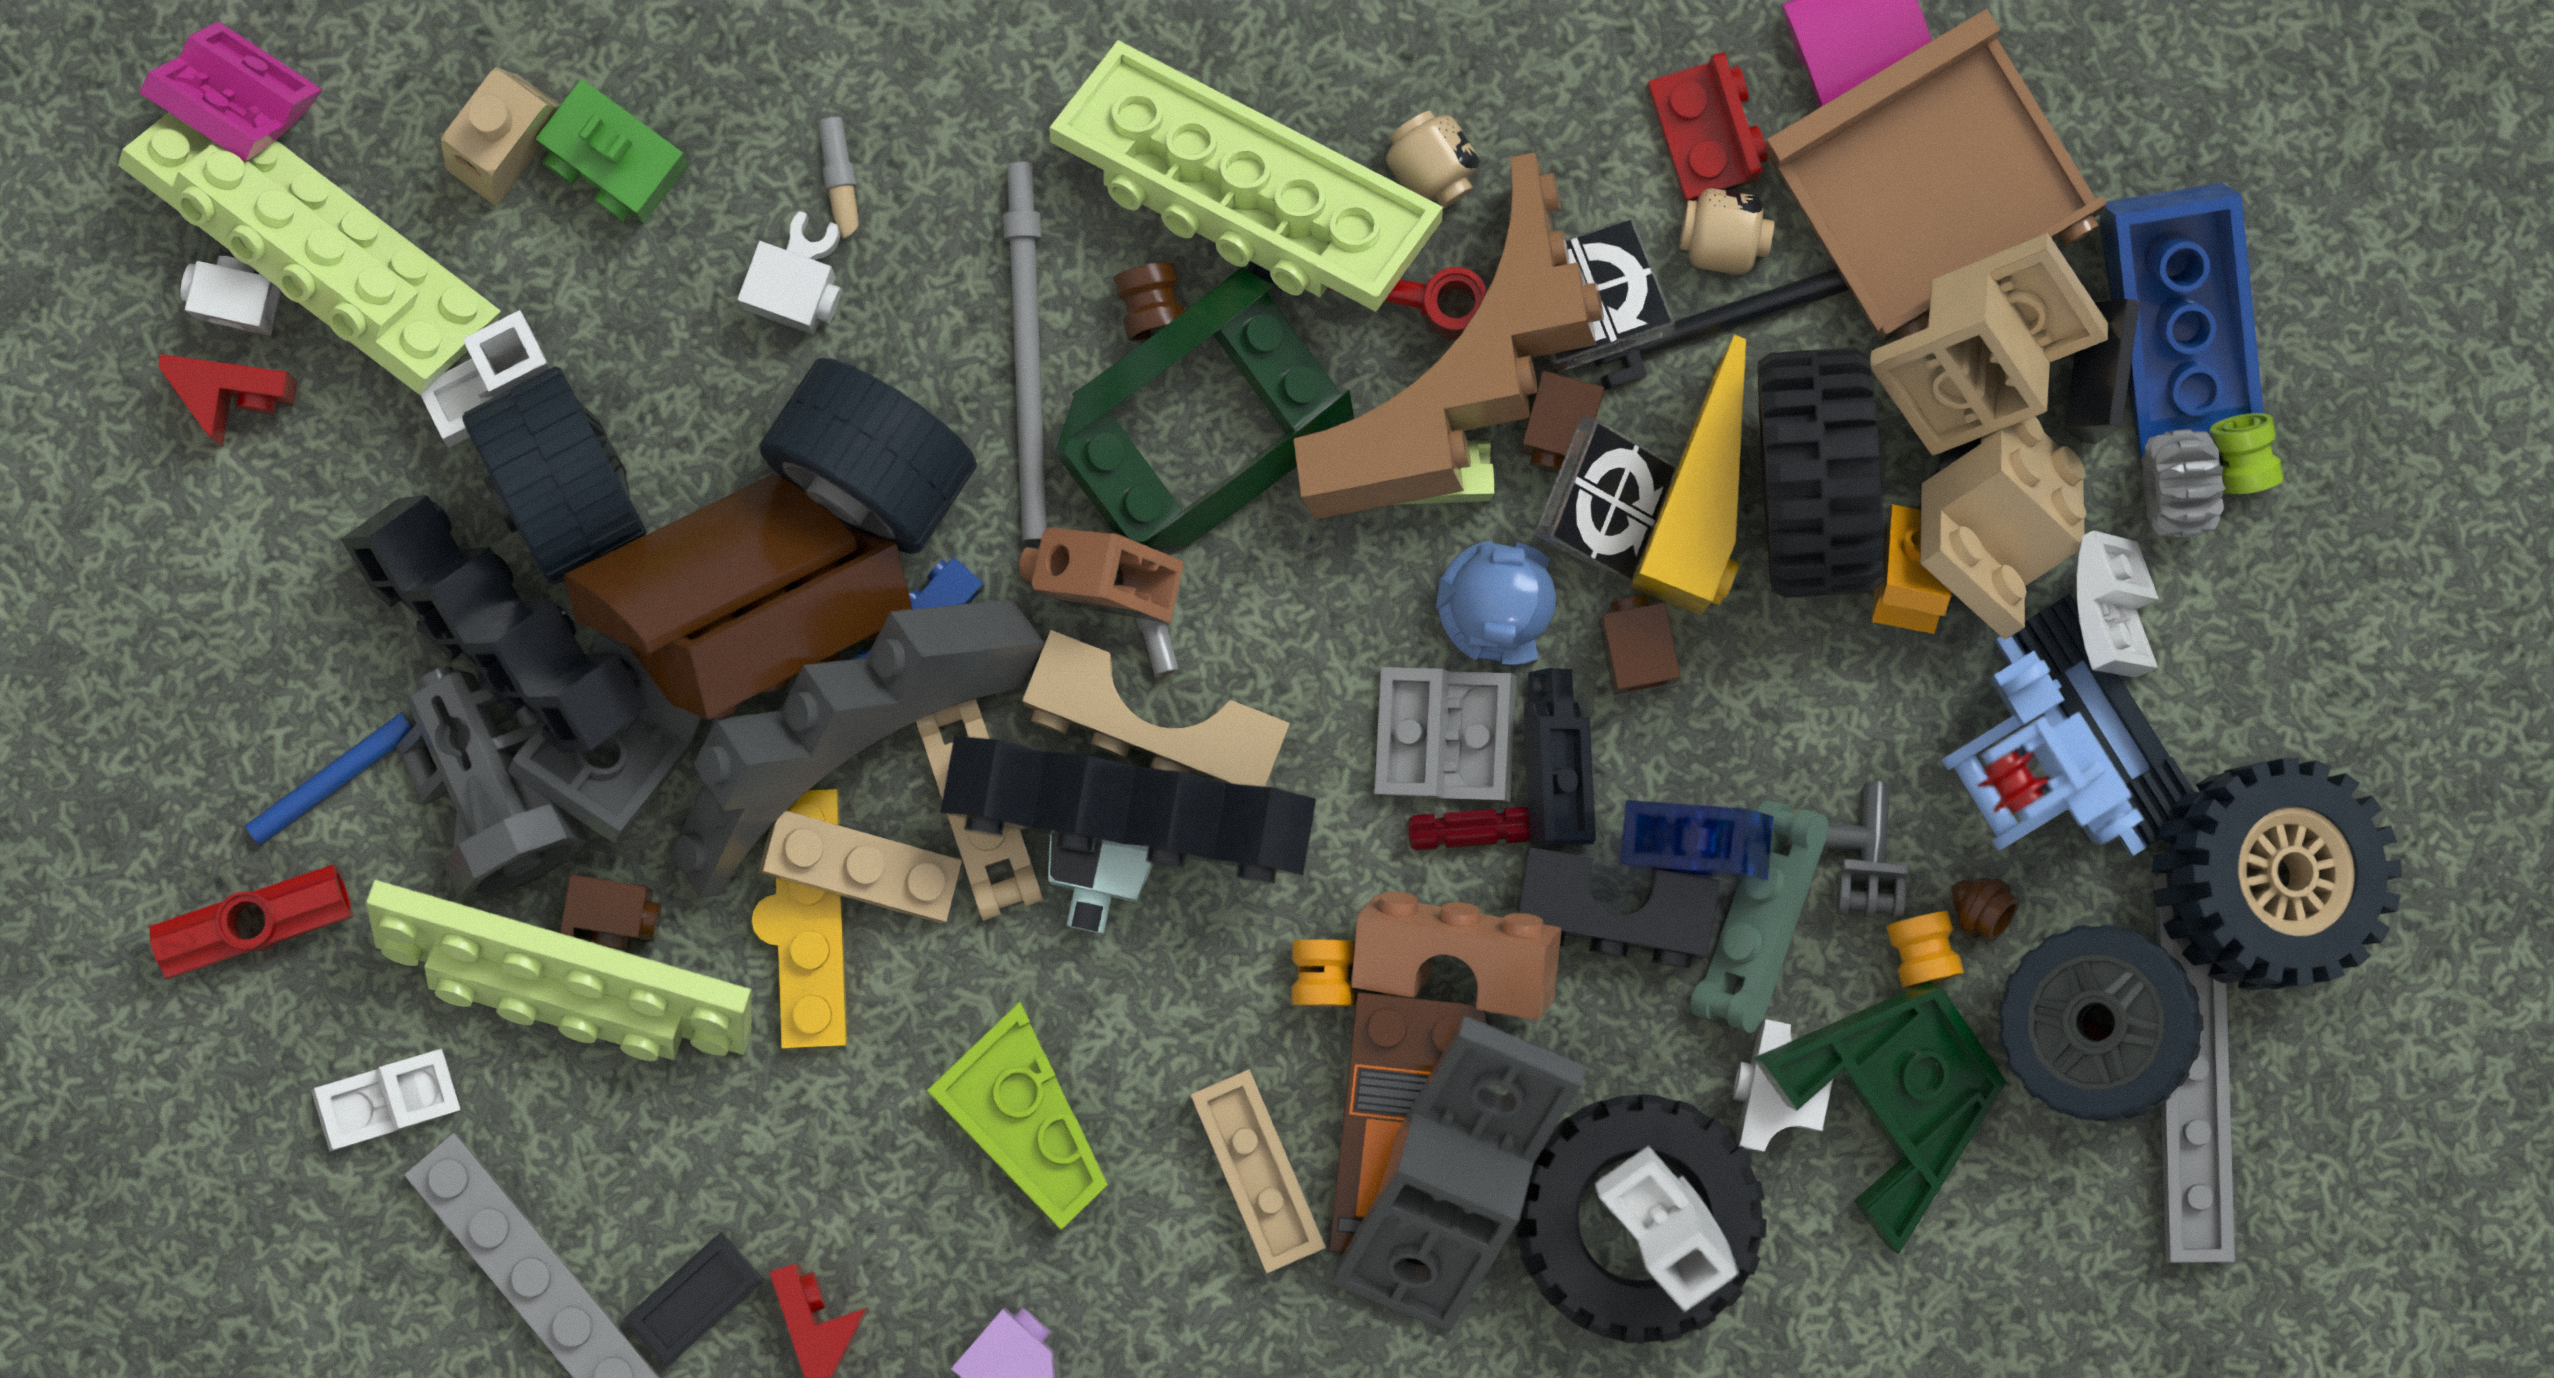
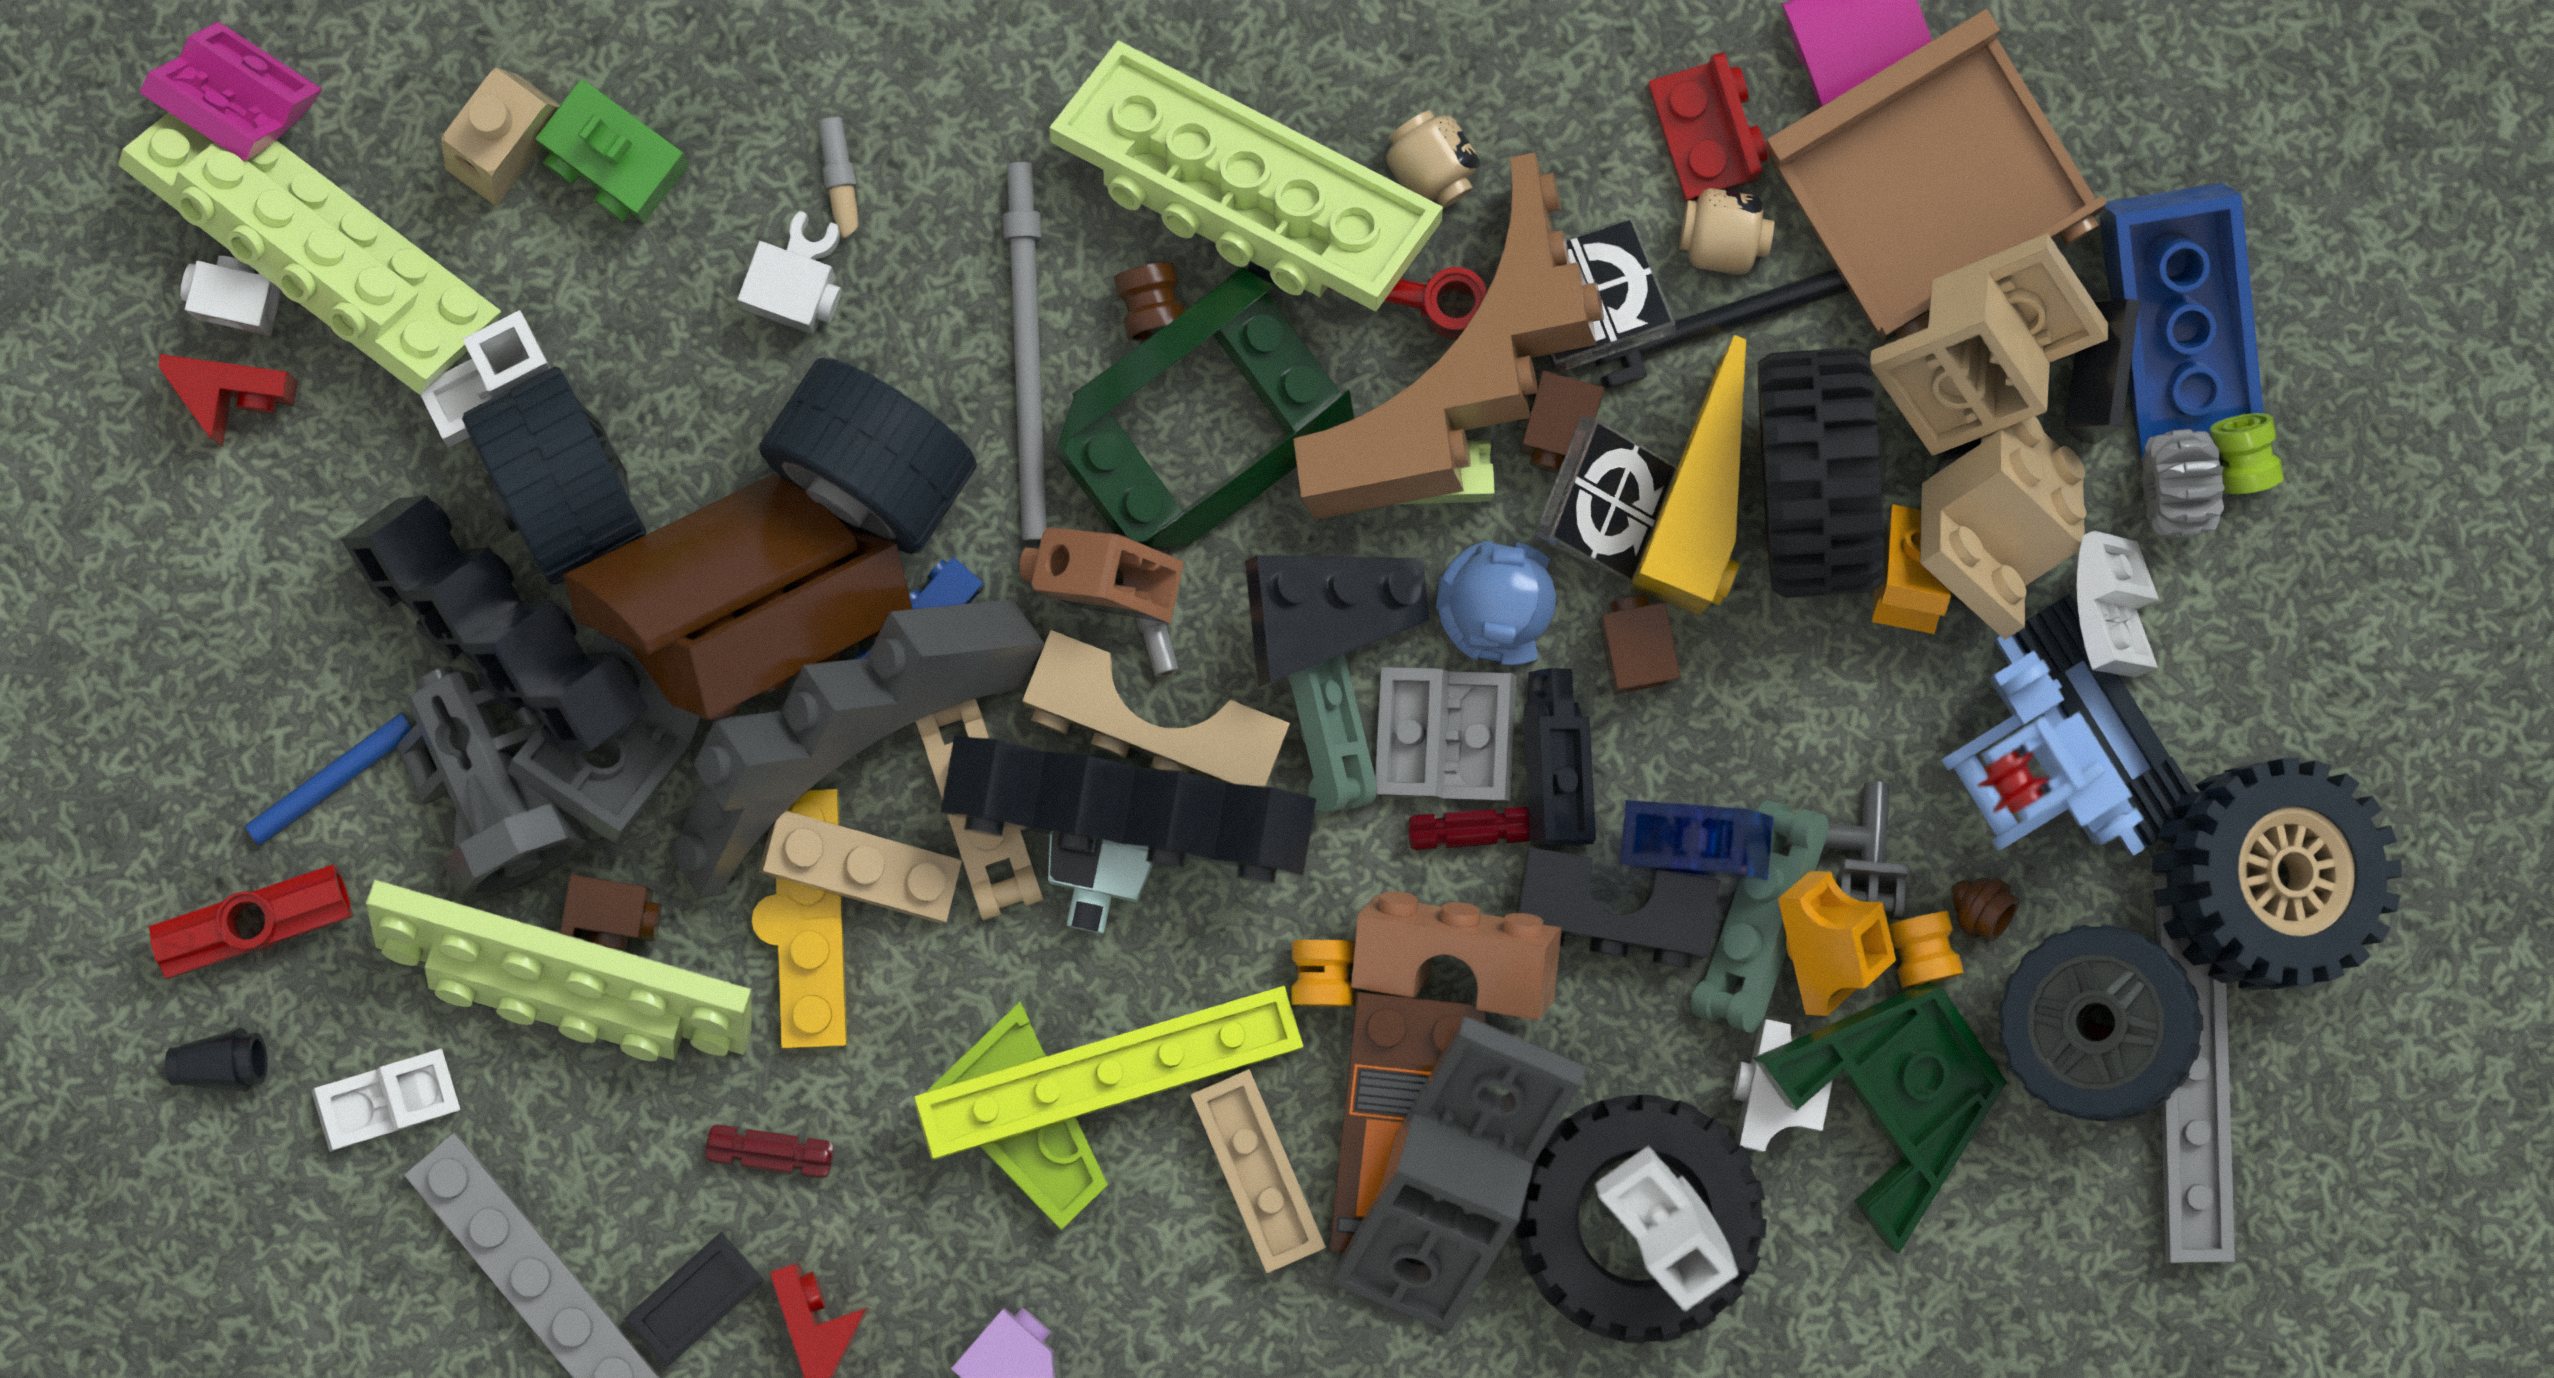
none -> black cone [165,1028,268,1092]
none -> dark red axle [706,1125,834,1178]
none -> neon yellow plate [913,986,1304,1161]
none -> black wing [1245,555,1430,687]
none -> sand green plate [1287,654,1377,813]
none -> light orange brick [1778,871,1896,1016]

